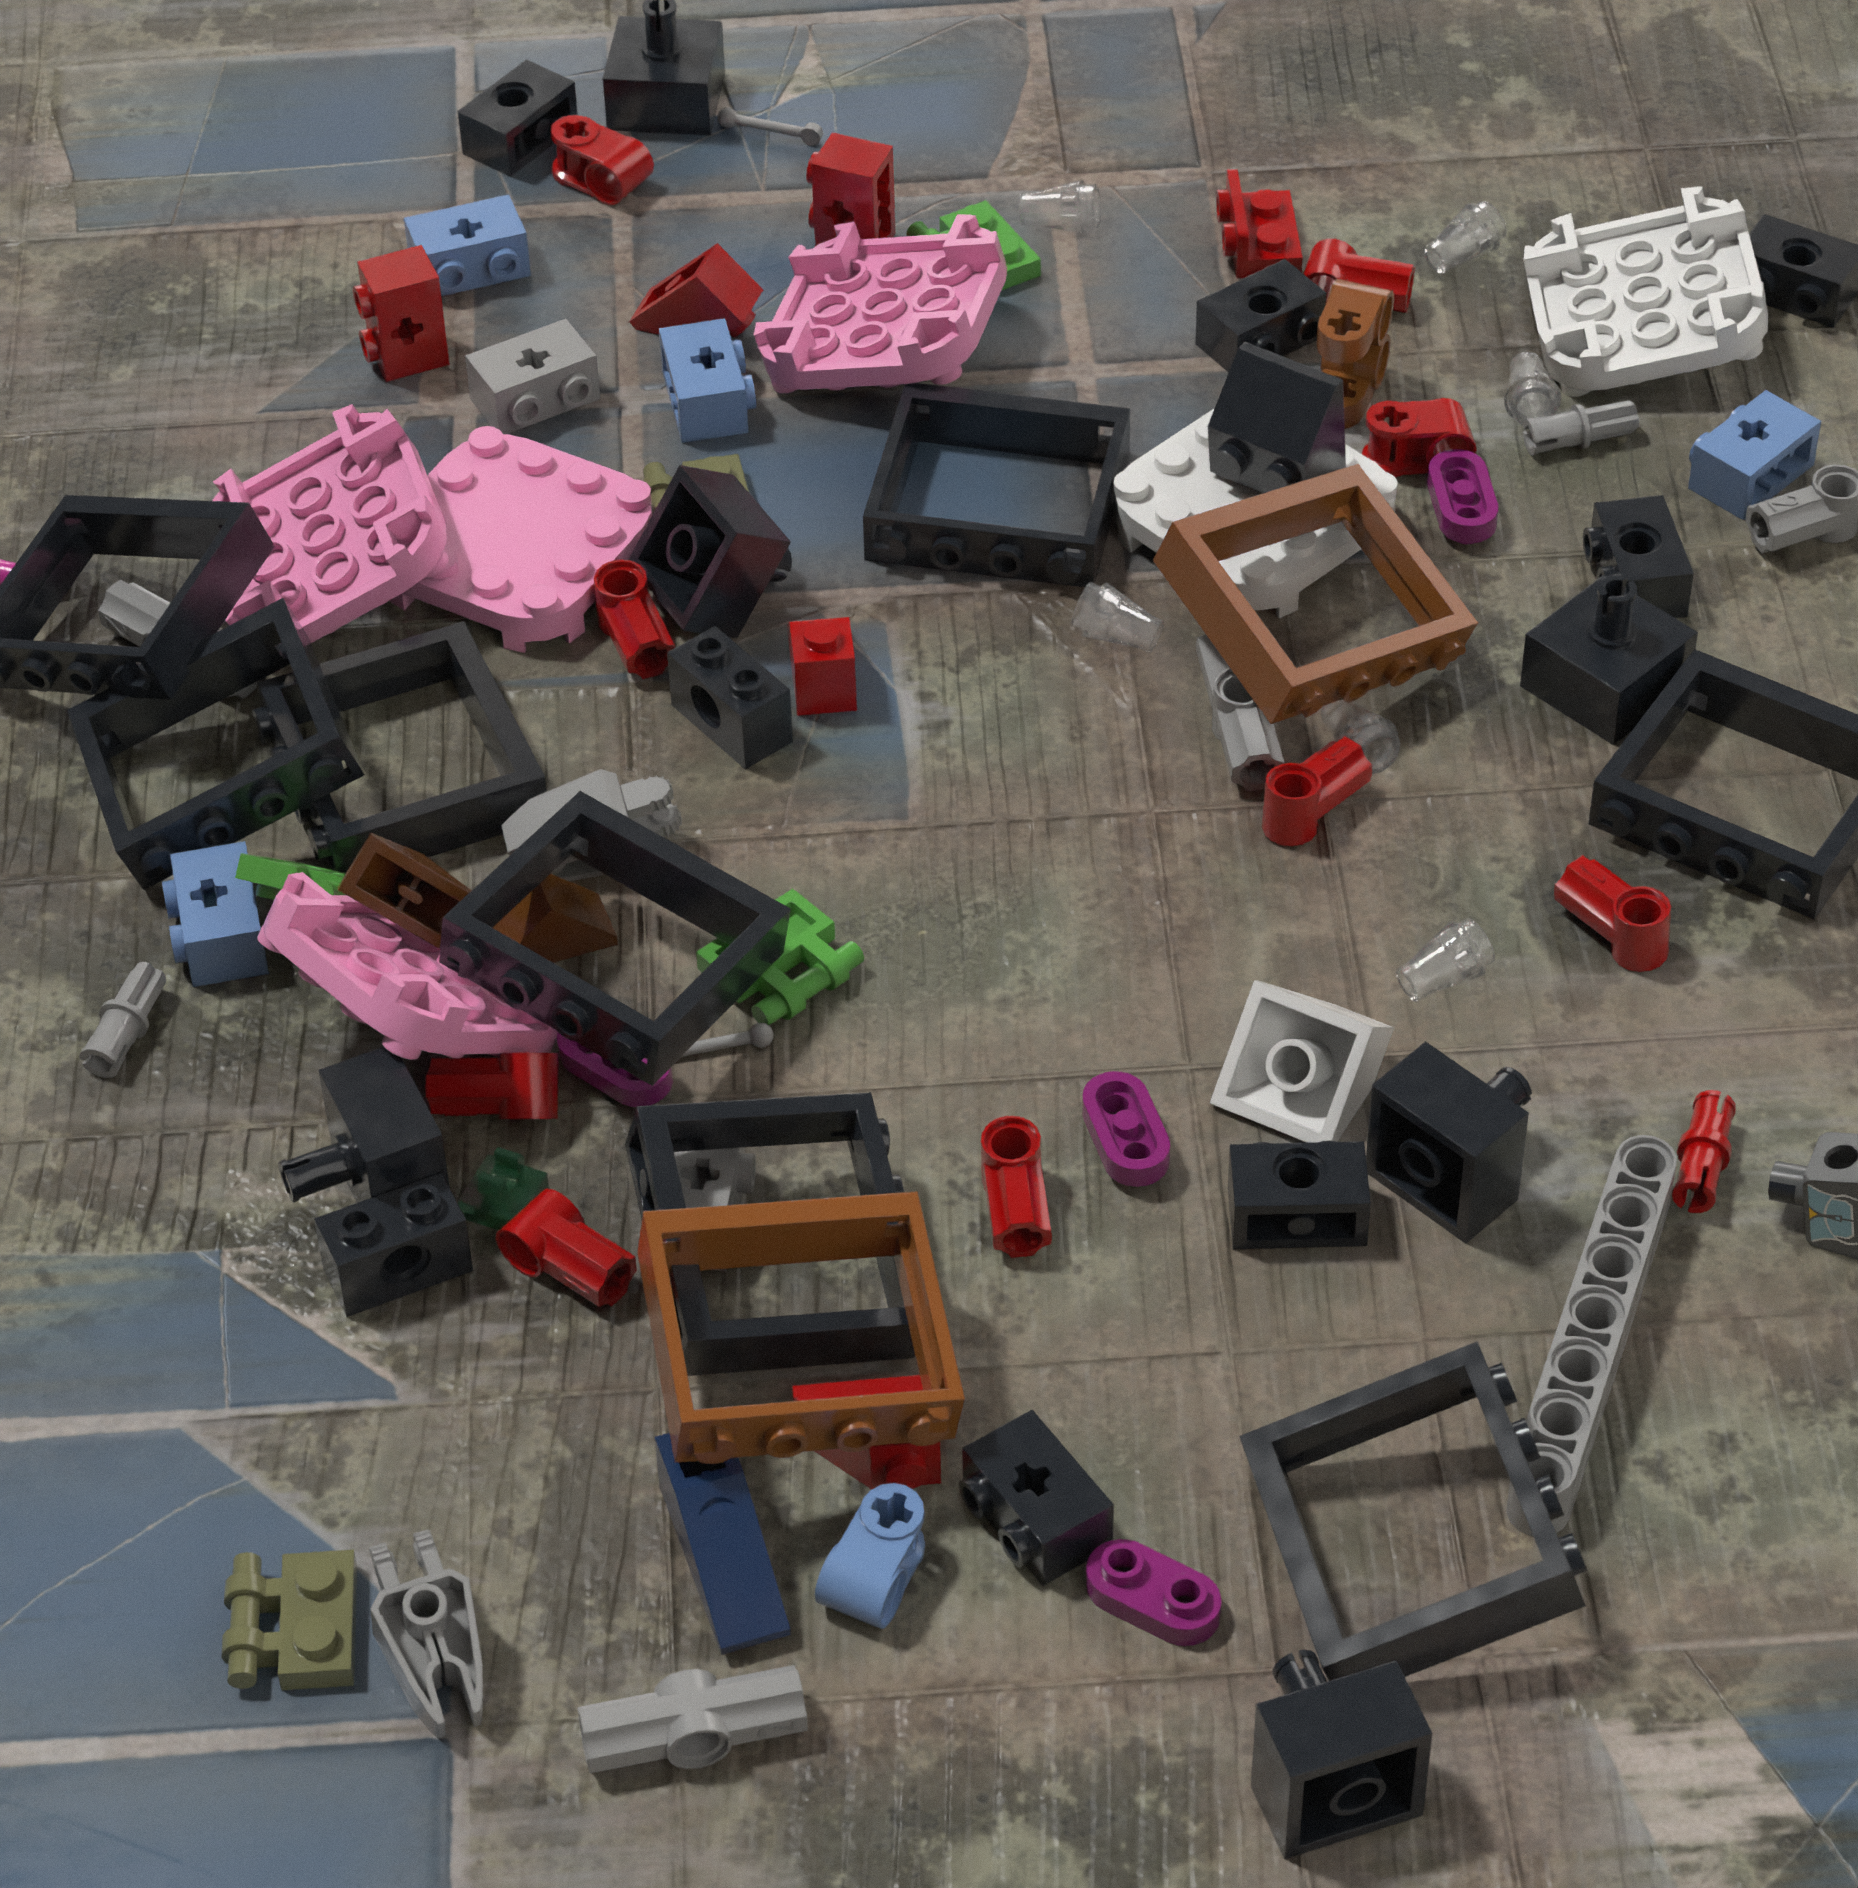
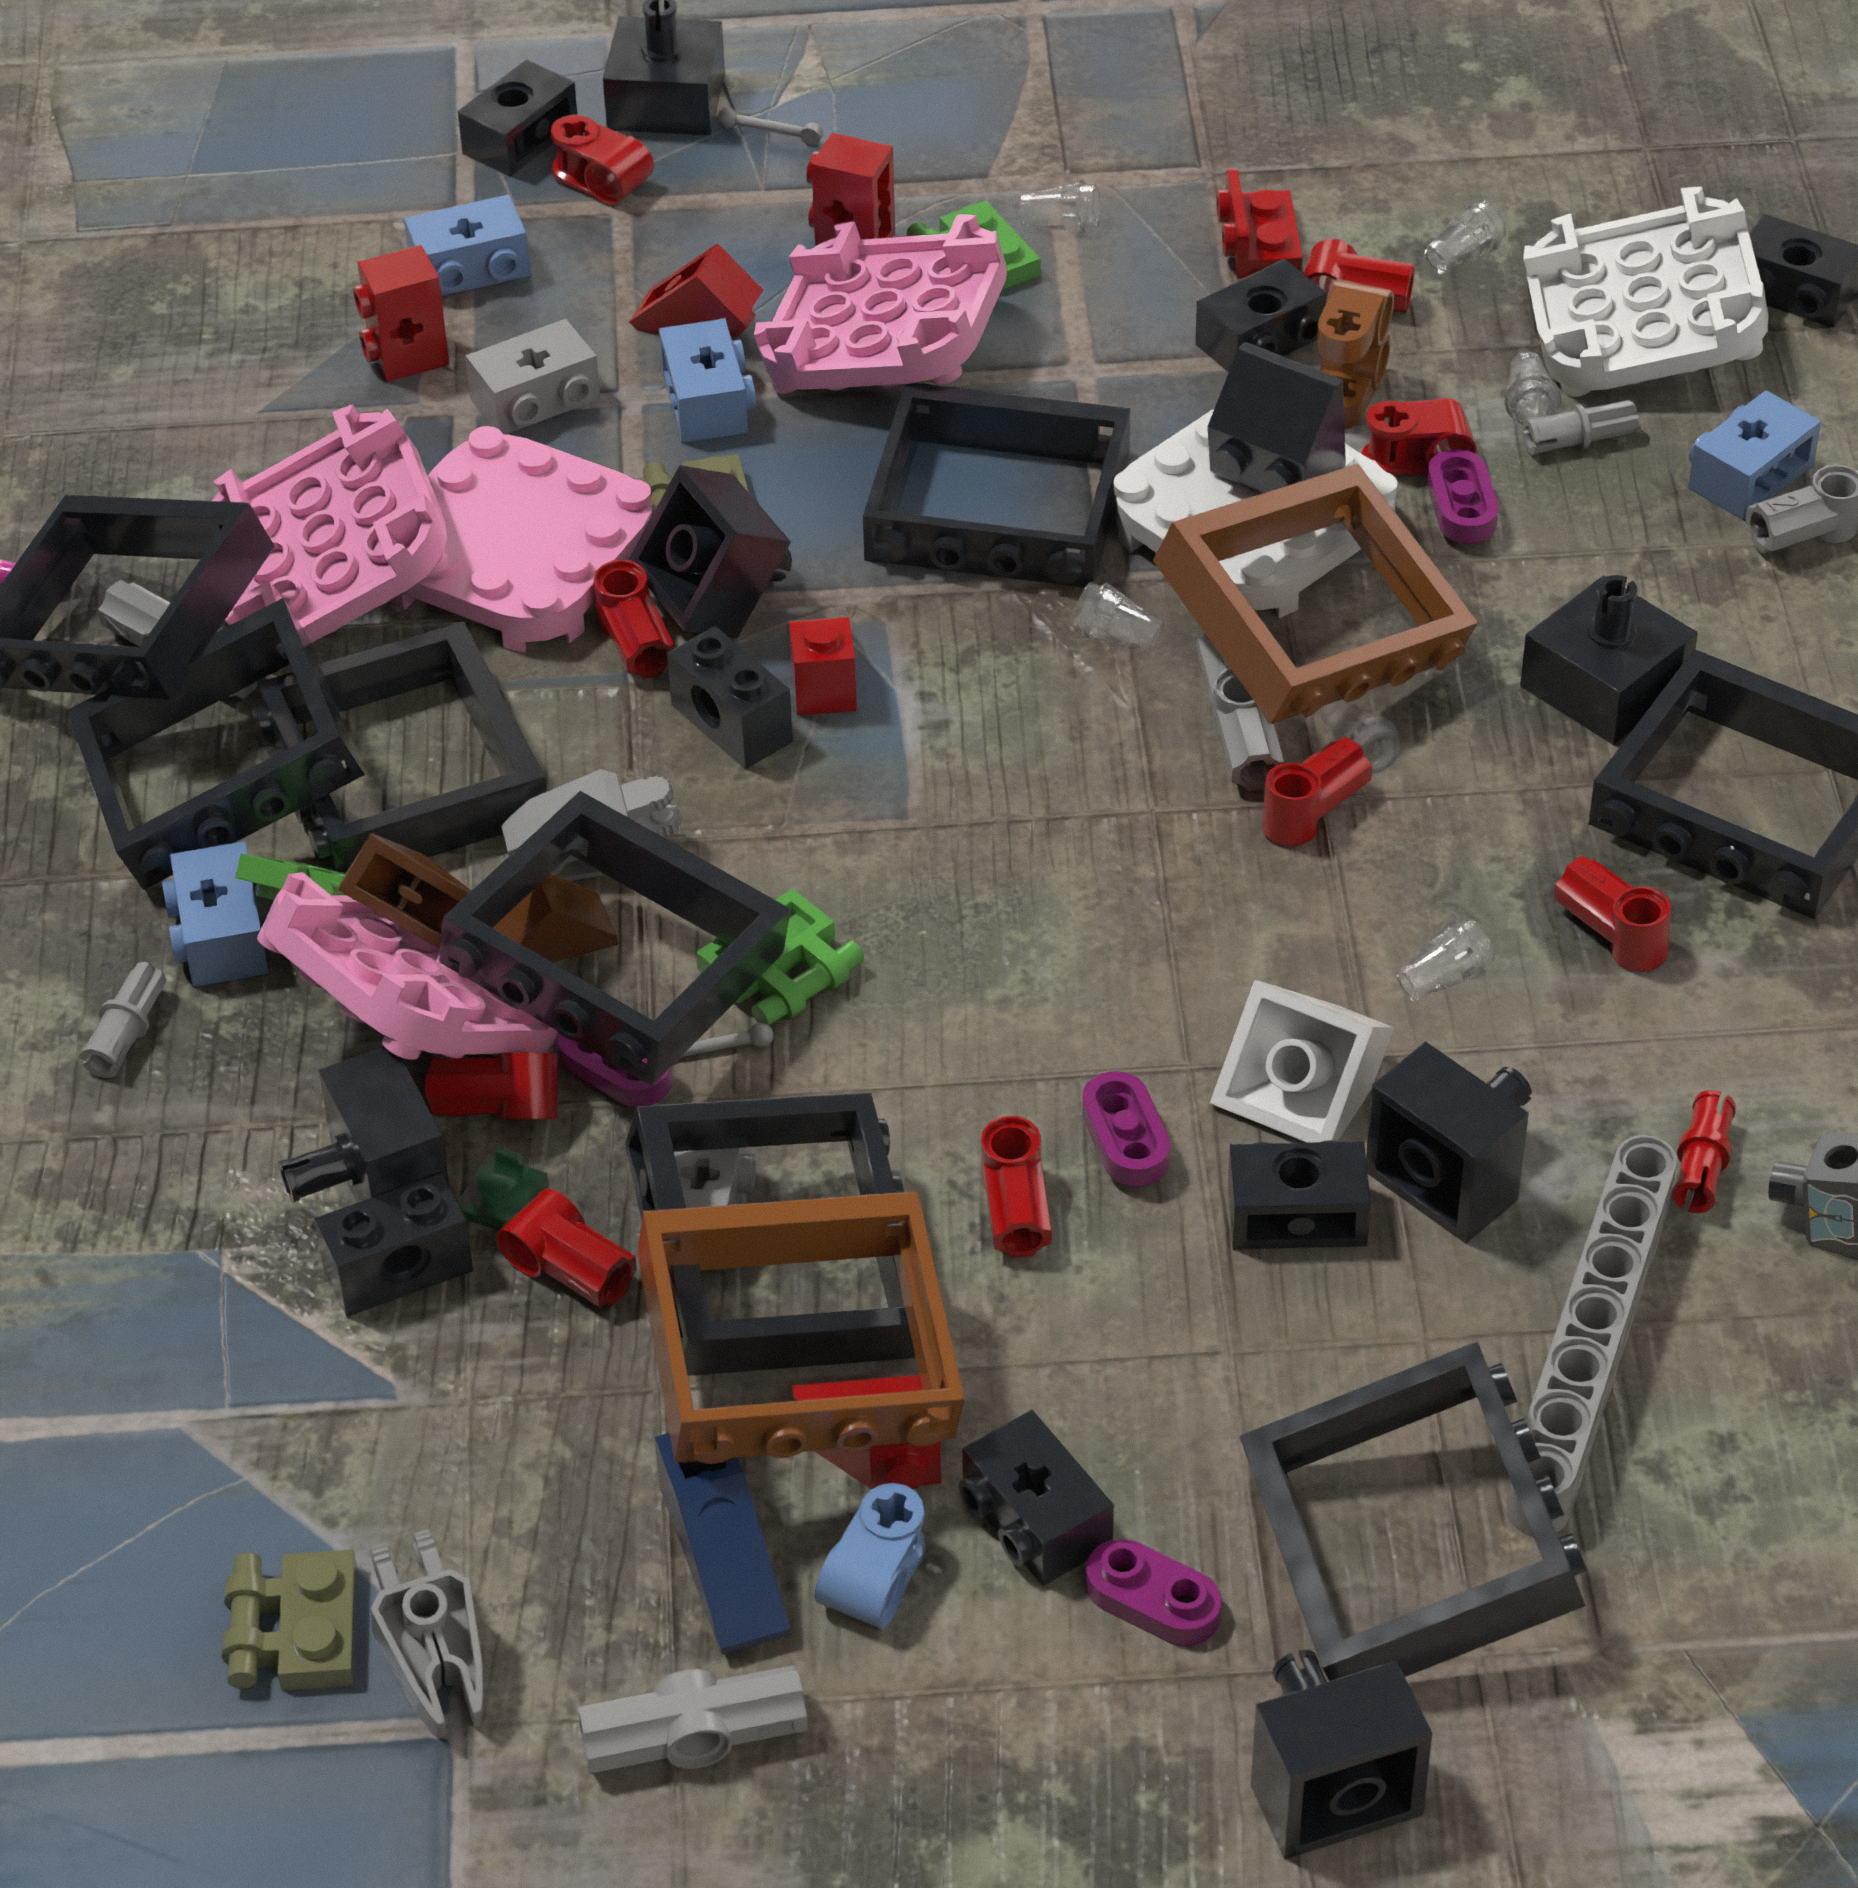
black brick [1583,495,1694,619] -> none

